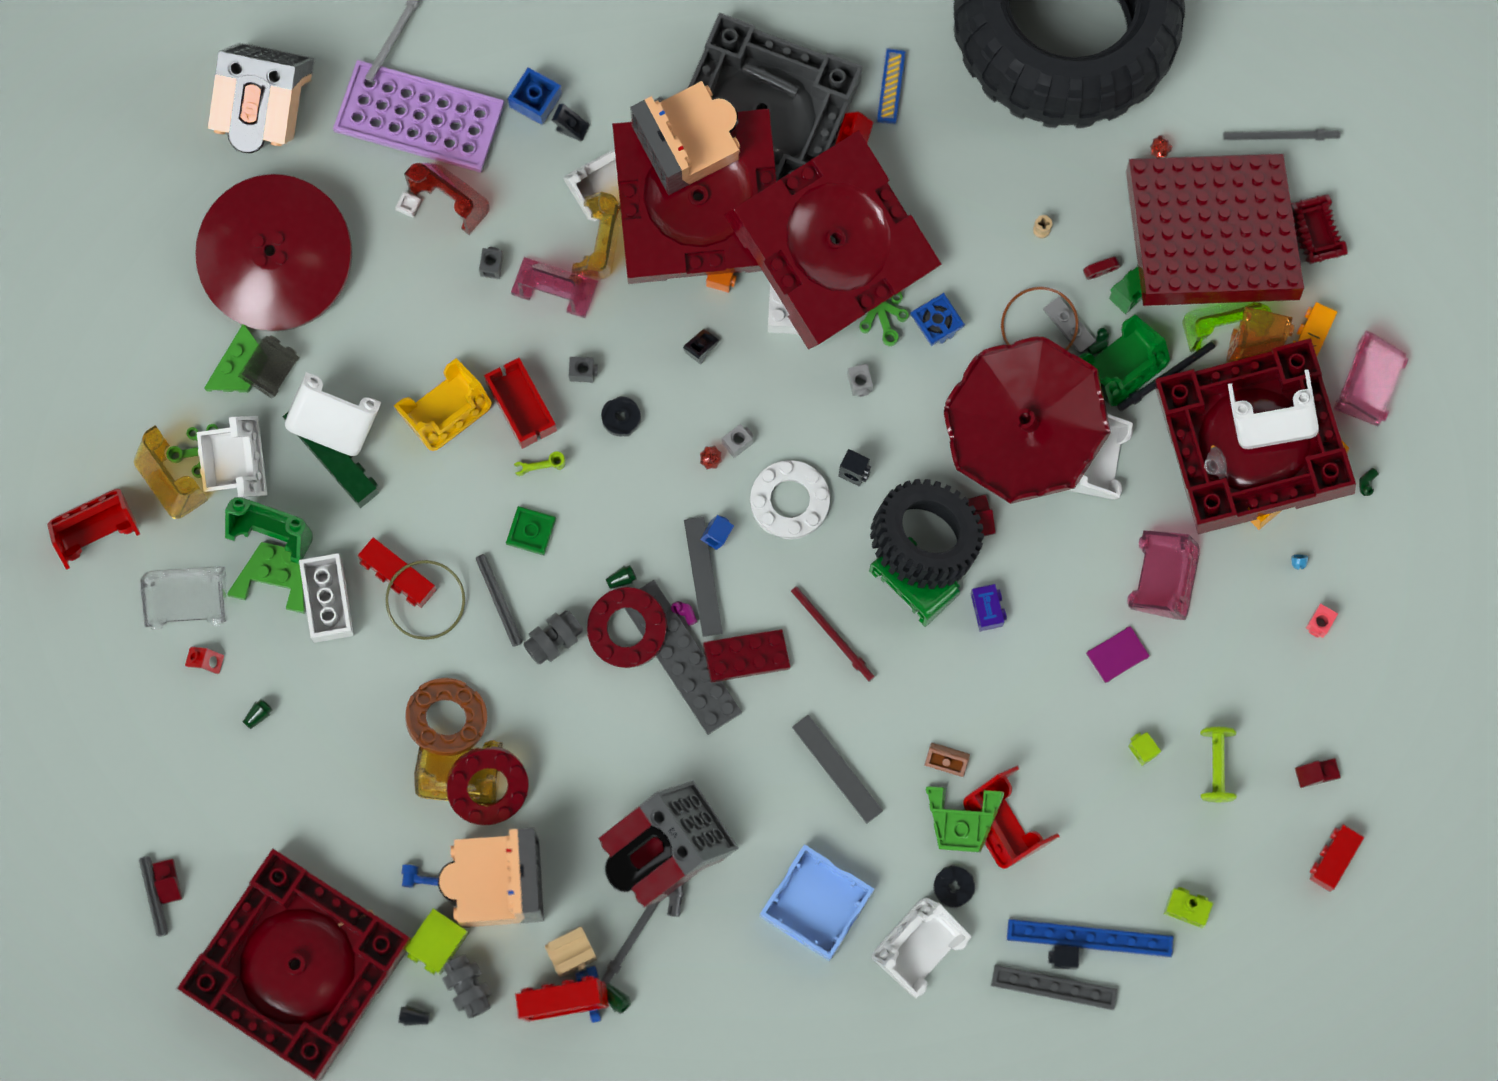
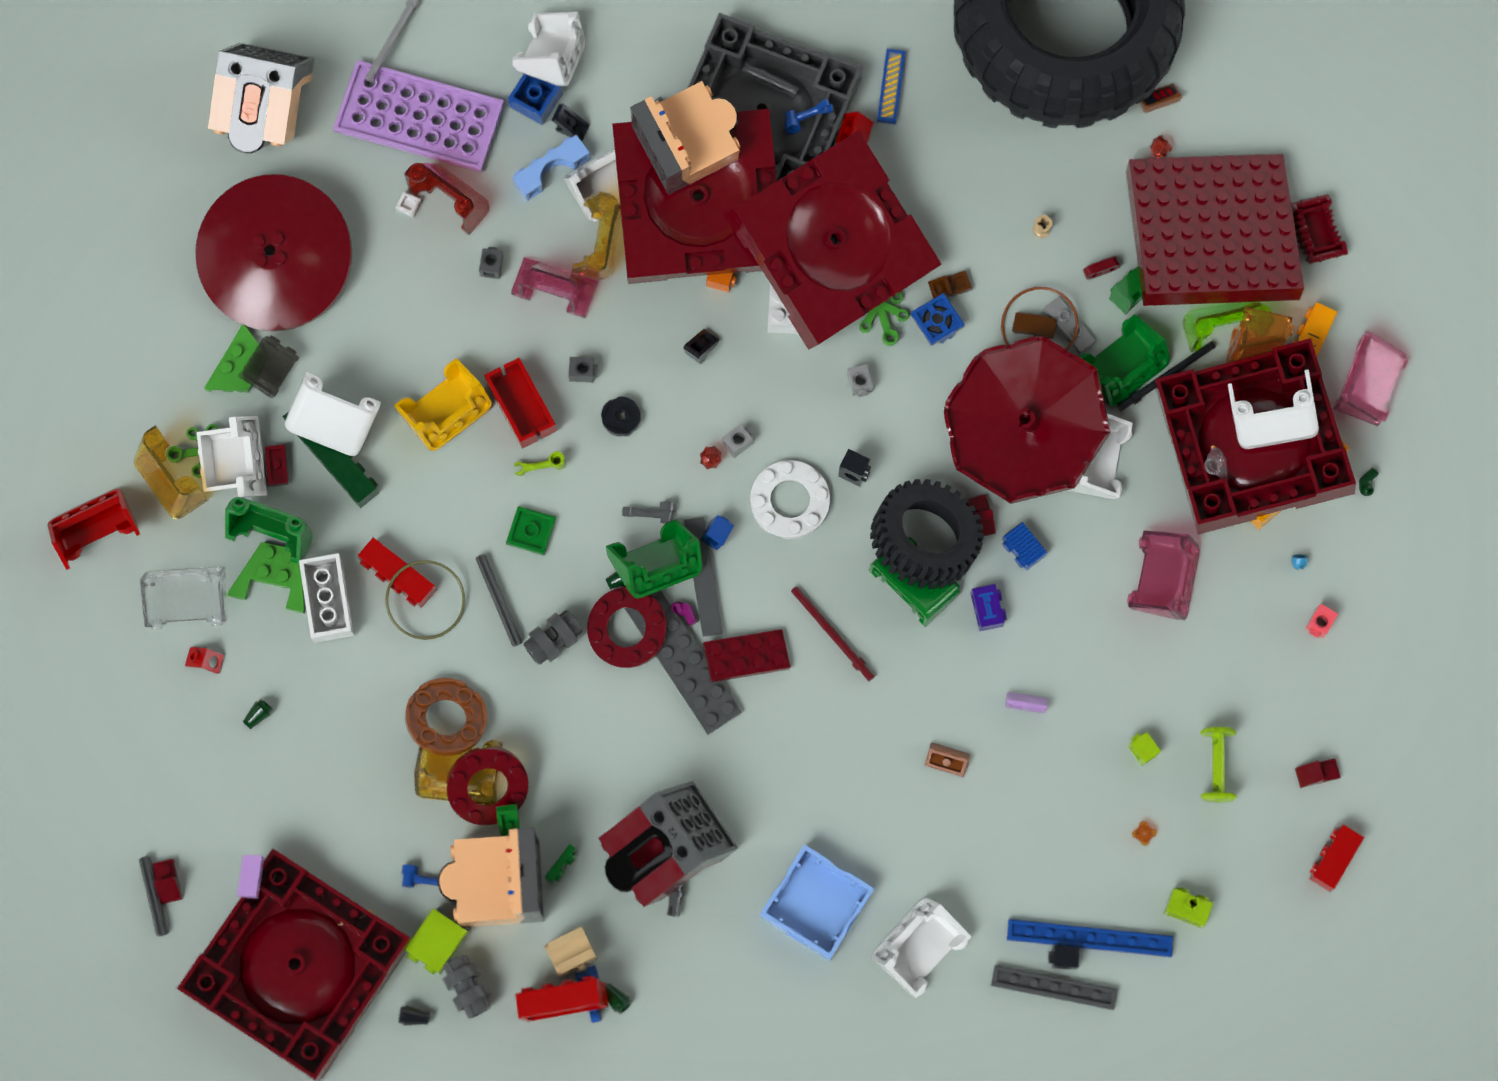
dark grey bar [601,901,660,985] -> none
dark grey tile [792,715,883,824] -> none
bright green wing [926,786,1004,853] -> none
black plate [933,866,975,908] -> none
red windscreen [963,766,1060,869] -> none
magenta piece [1086,626,1149,683] -> none
dark green arm [1087,328,1109,355] -> none
dark grey bar [1223,129,1340,141] -> none
none -> lavender slope [237,855,264,899]
none -> dark red plate [265,444,289,487]
none -> green plate [496,804,521,836]
none -> white windscreen [512,12,585,86]
none -> light blue arch [512,135,590,201]
none -> green plate [544,844,577,884]
none -> green windscreen [606,519,702,598]
none -> dark grey brick [622,502,676,524]
none -> blue brick [784,99,833,134]
none -> reddish brown slope [928,270,973,299]
none -> blue brick [1002,522,1047,570]
none -> lavender slope [1005,692,1048,713]
none -> reddish brown slope [1012,313,1057,339]
none -> clear orange plate [1132,821,1157,846]
none -> slope [1140,84,1182,113]

